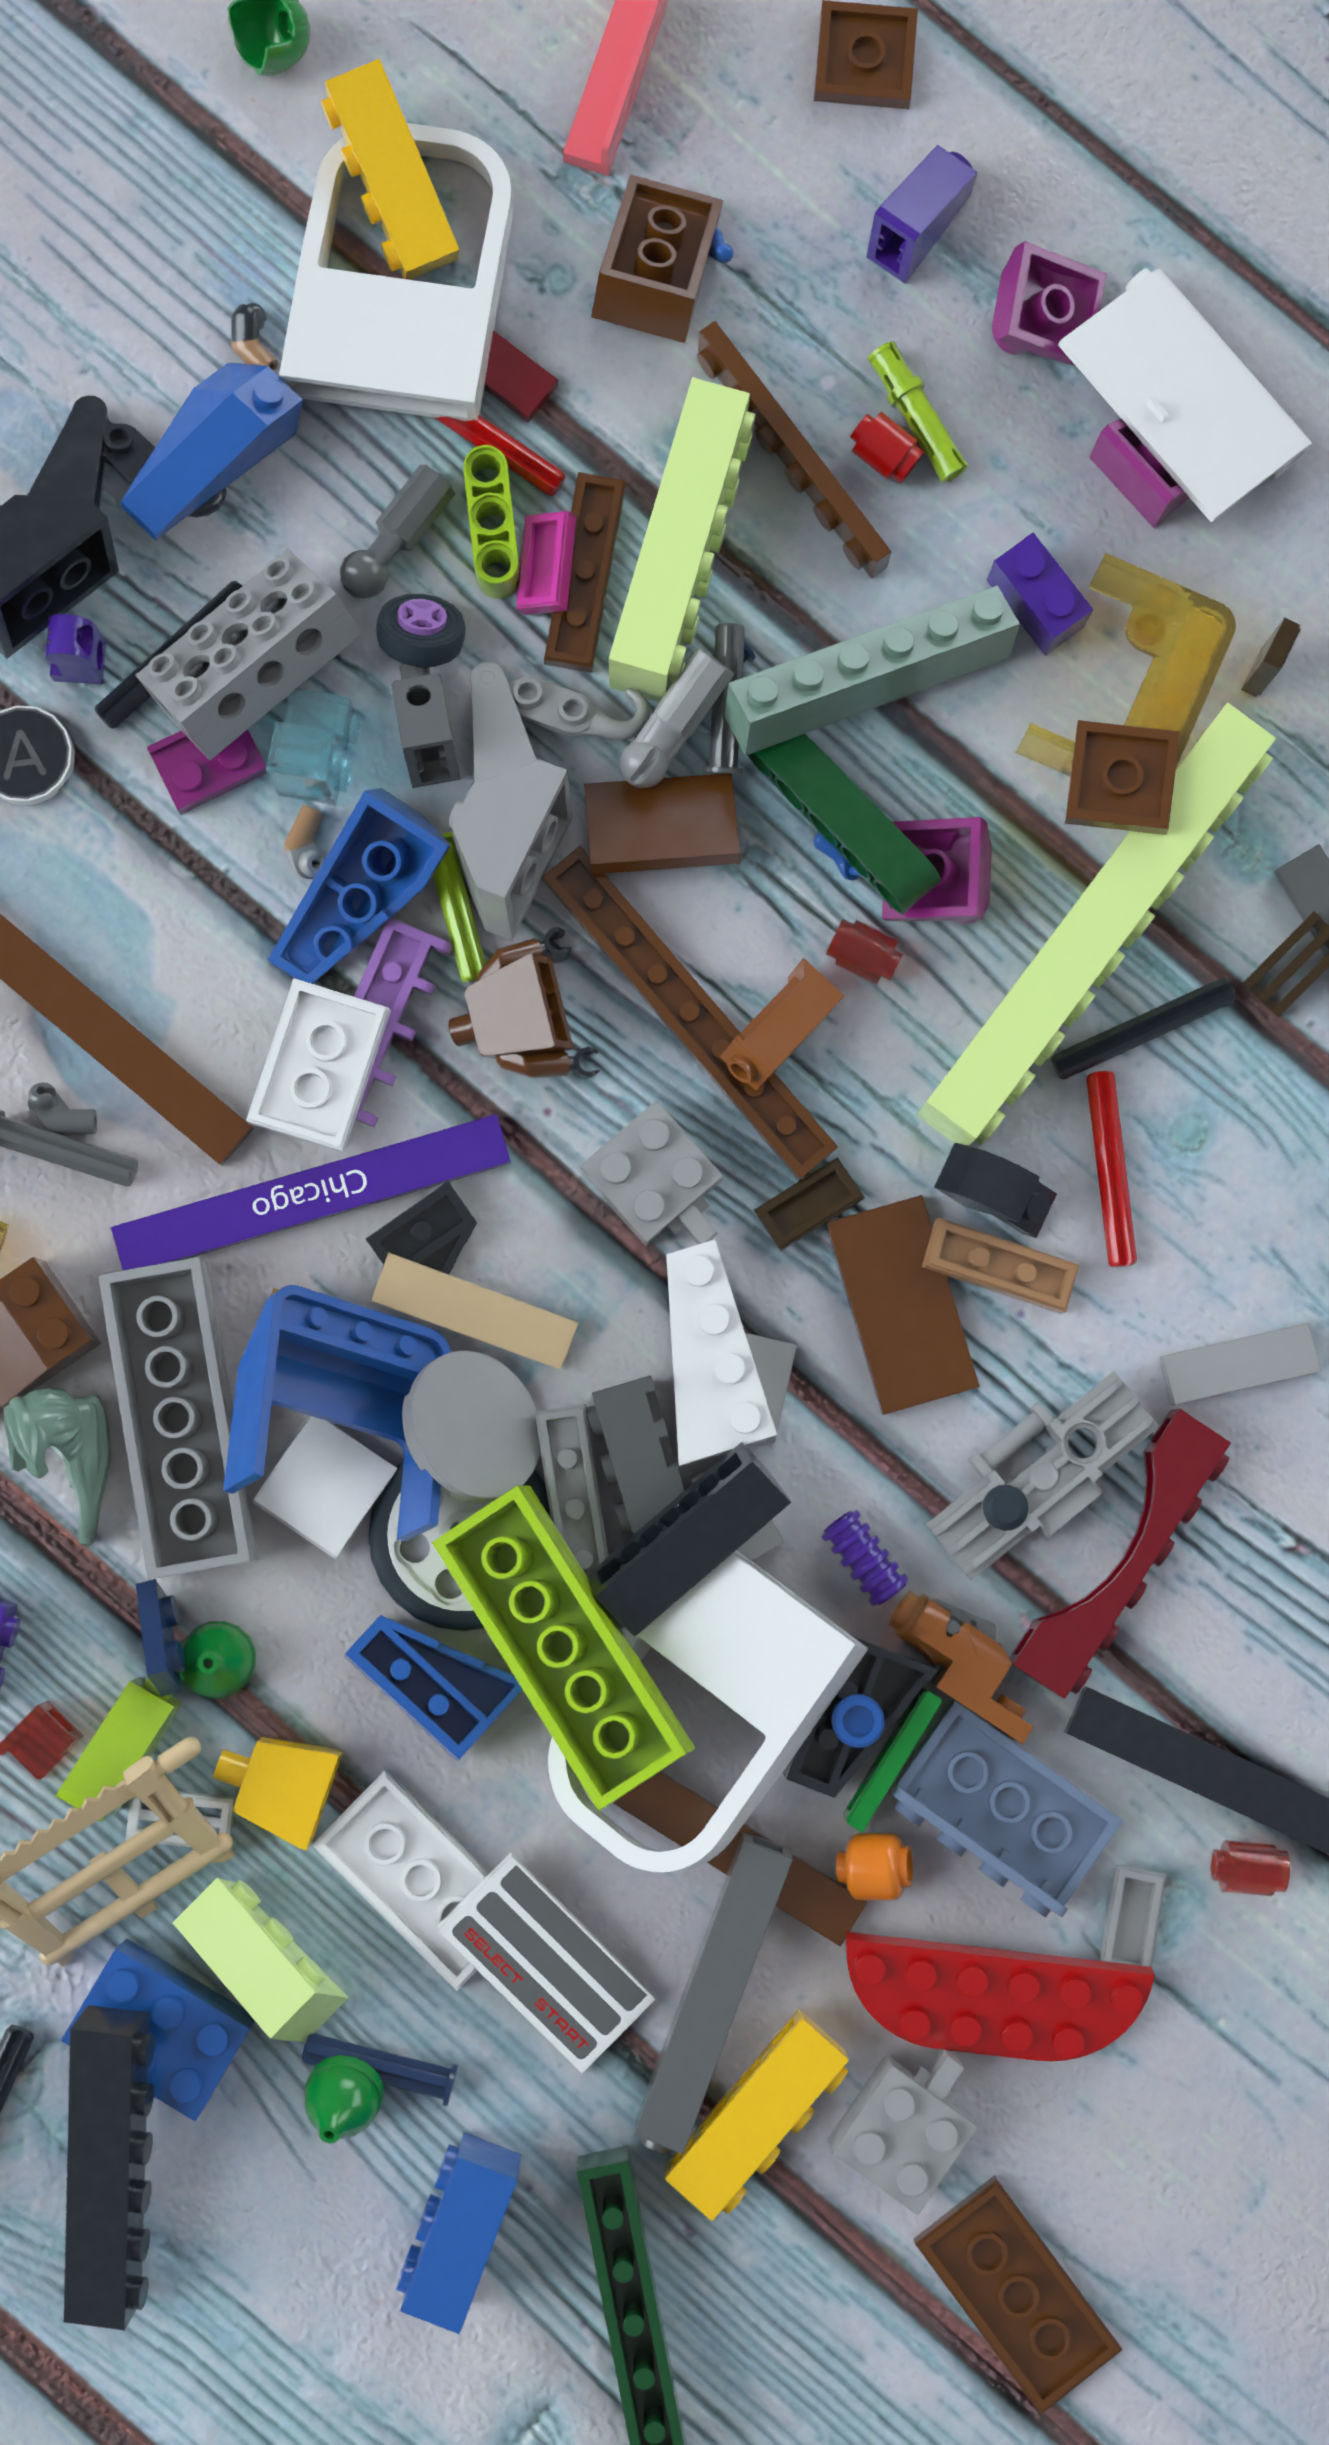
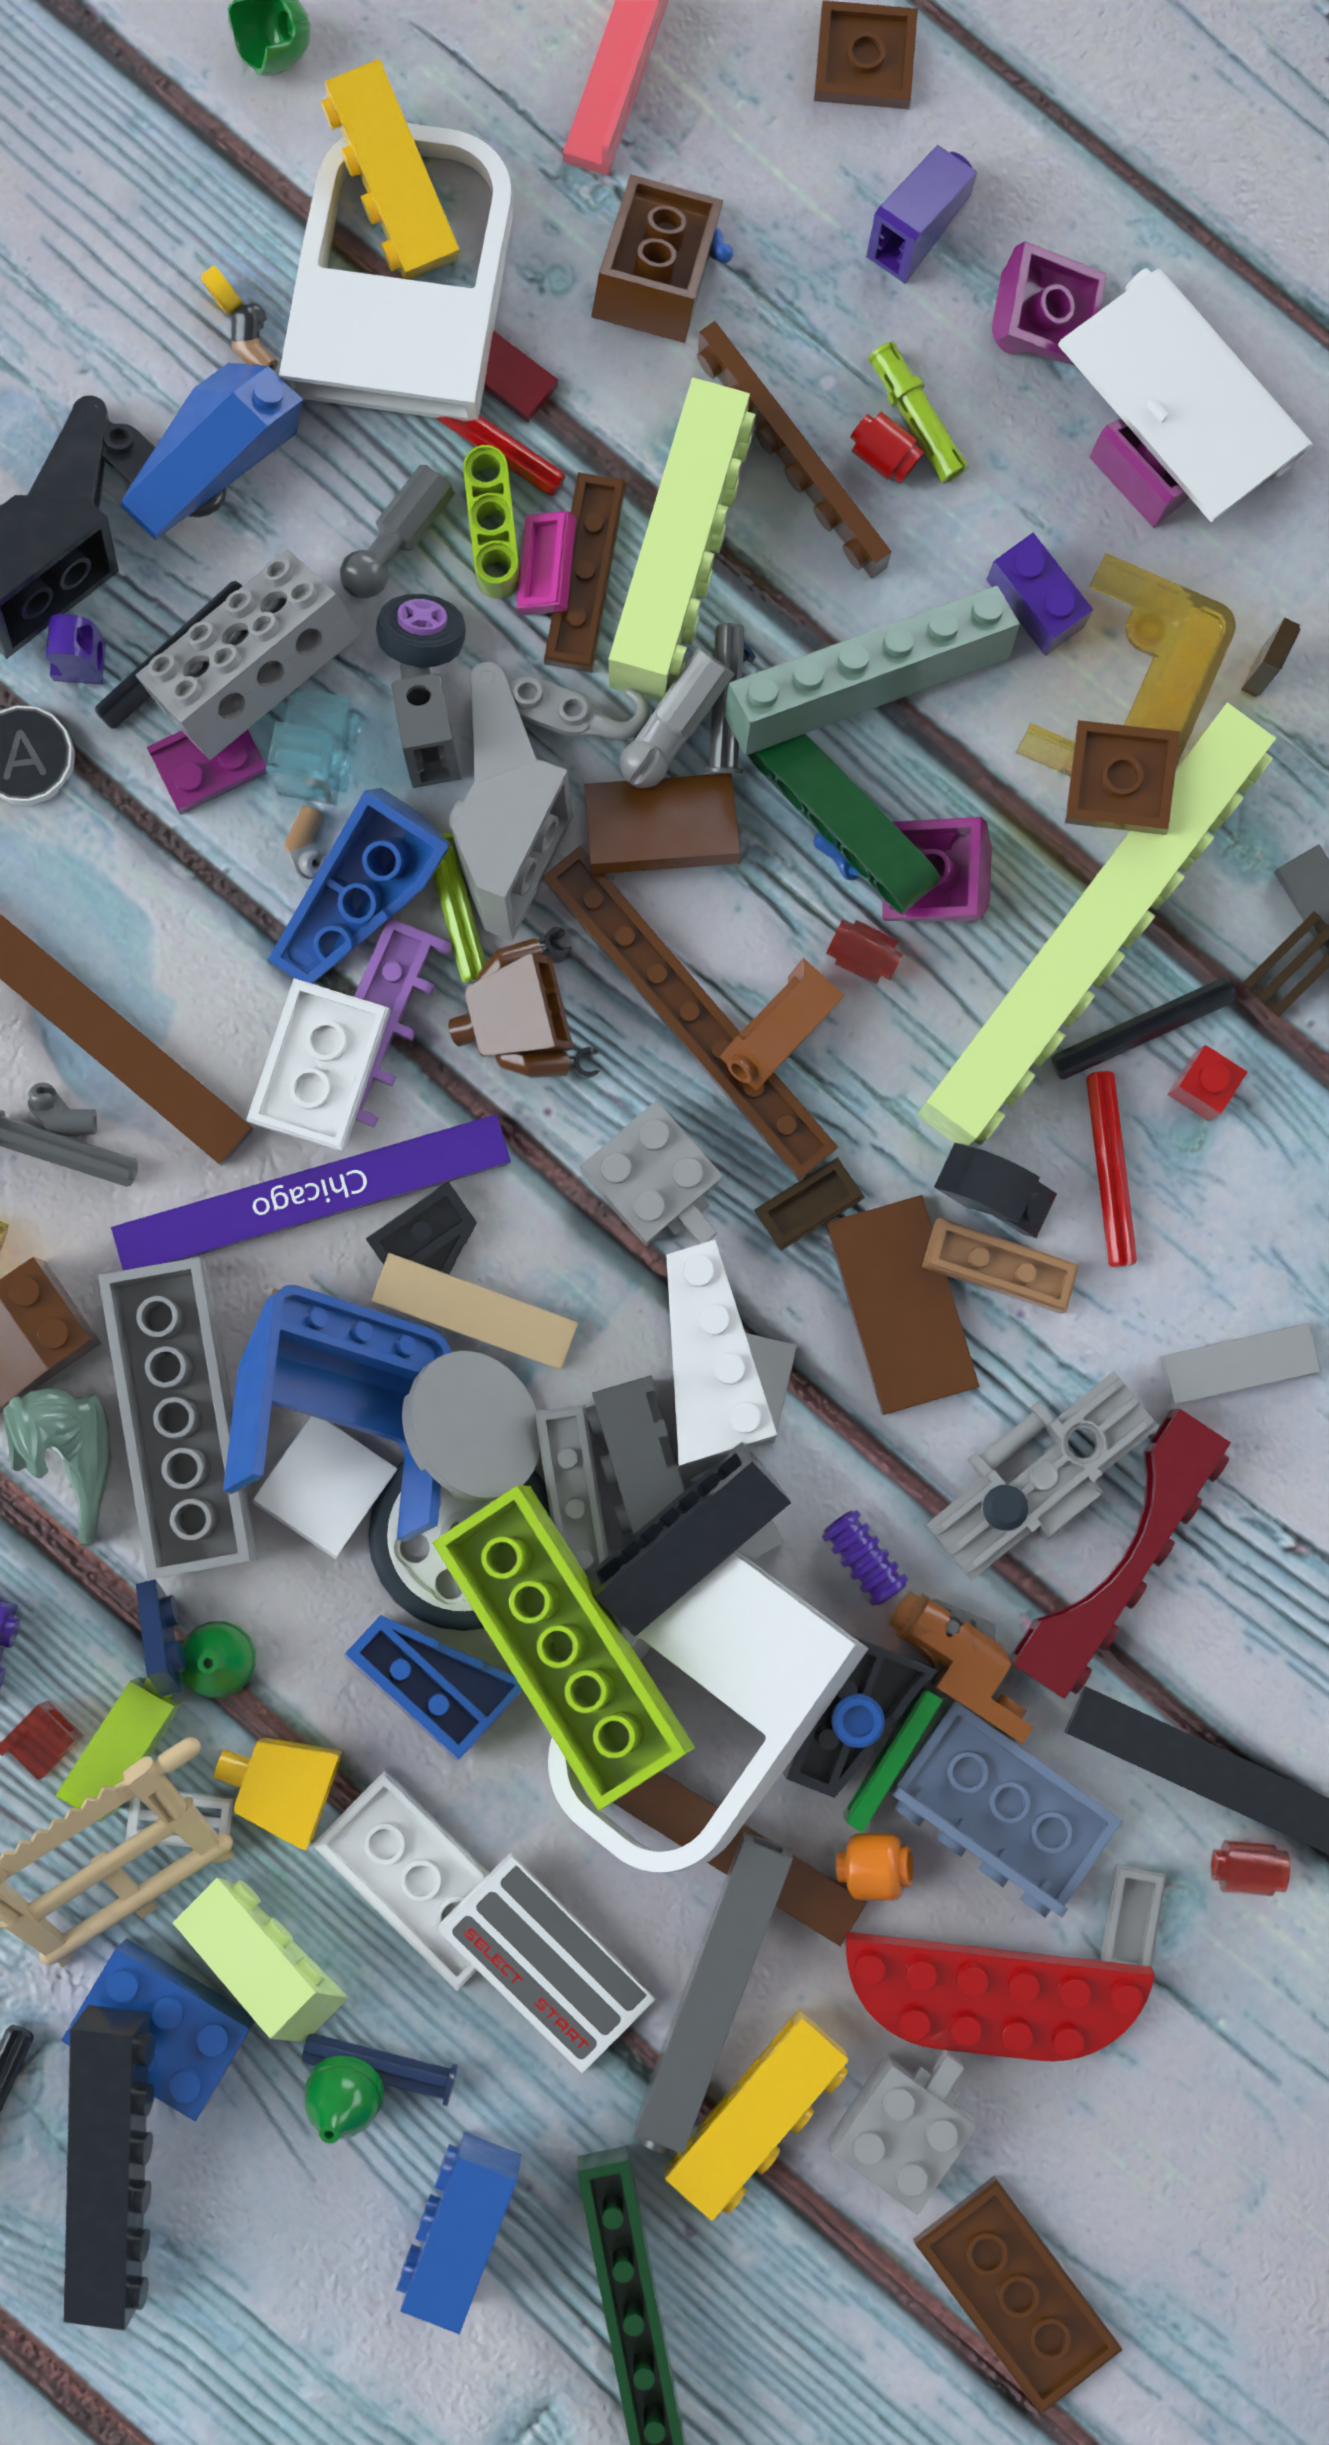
none -> yellow tile [200,264,243,316]
none -> red brick [1167,1044,1248,1121]

